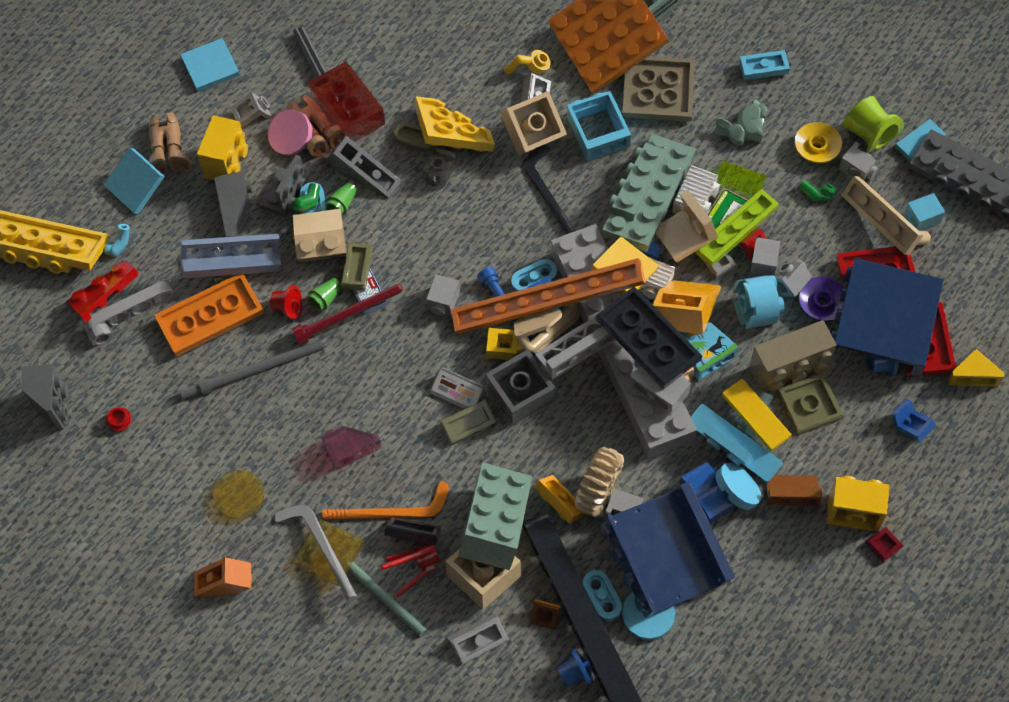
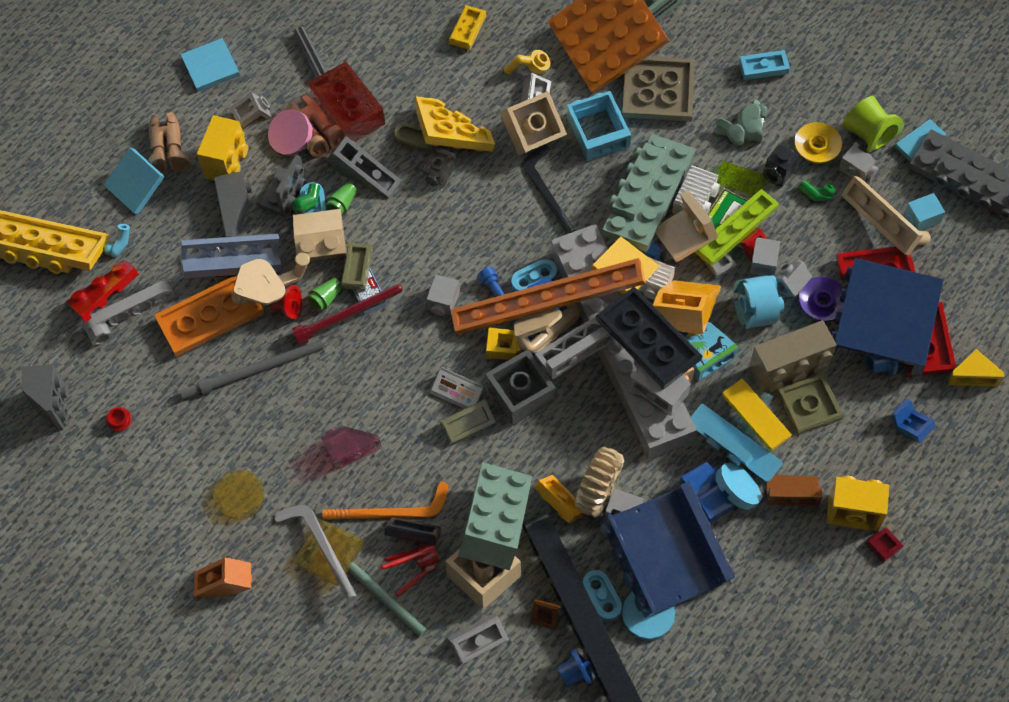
none -> tan piece [232,253,310,305]
none -> yellow plate [449,5,486,50]
none -> black brick [762,144,799,187]

